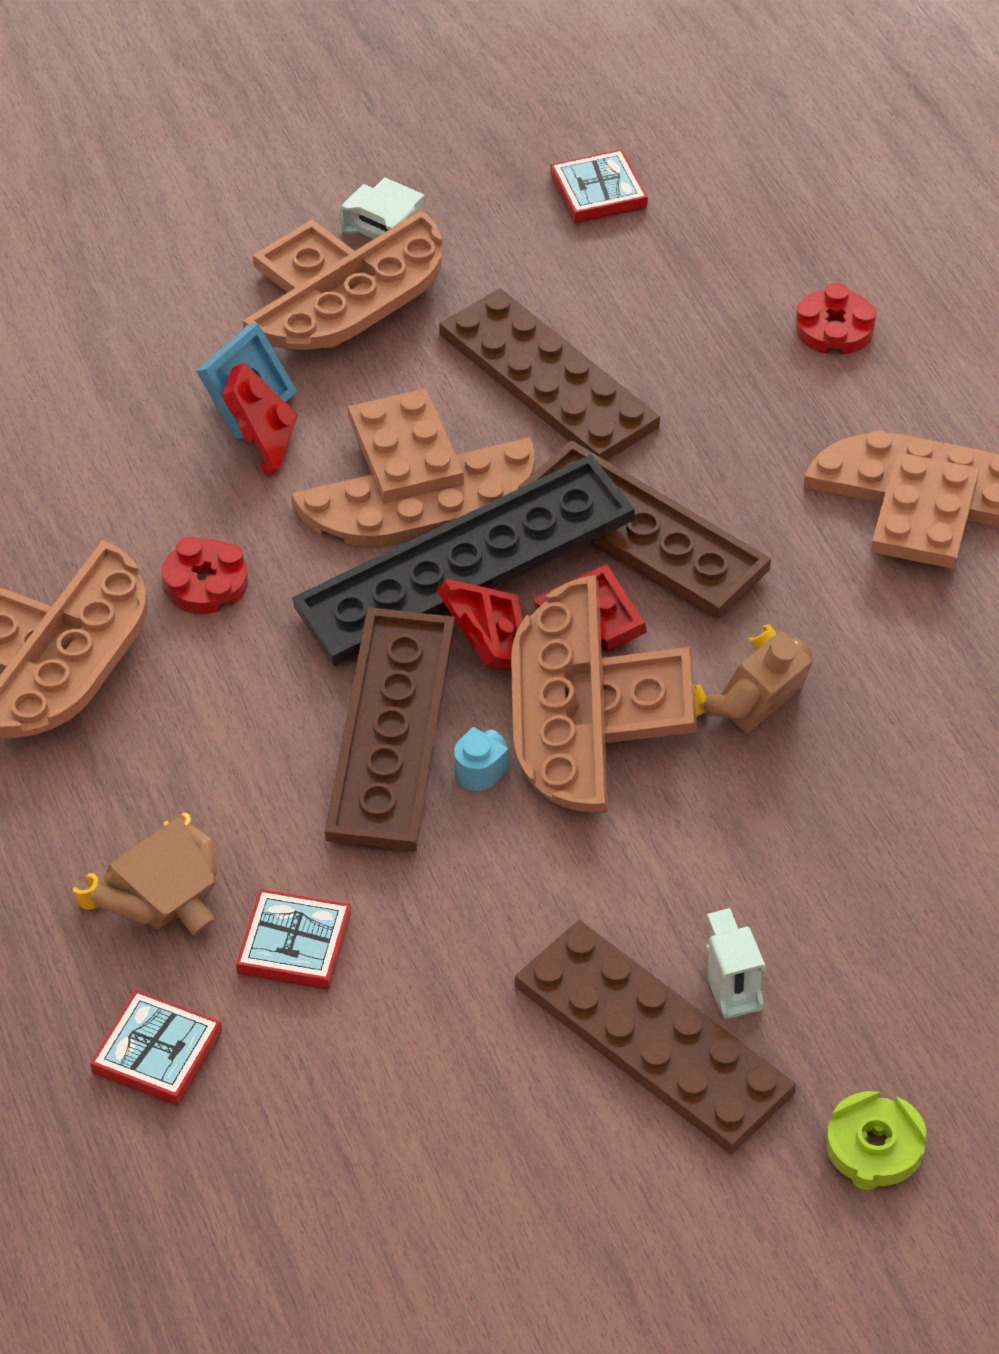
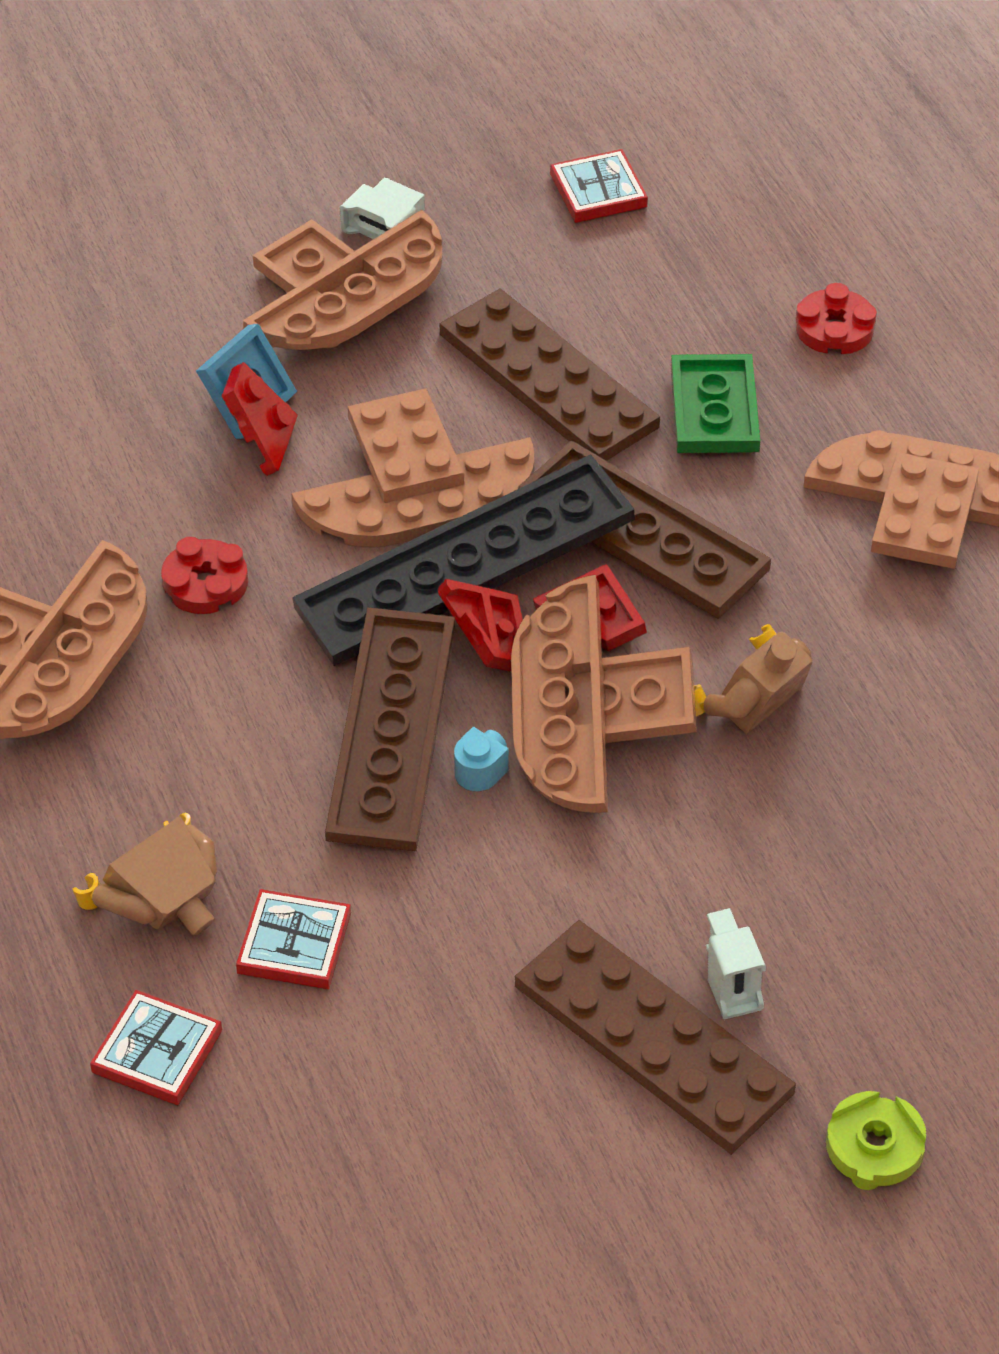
none -> green plate [671,354,761,453]

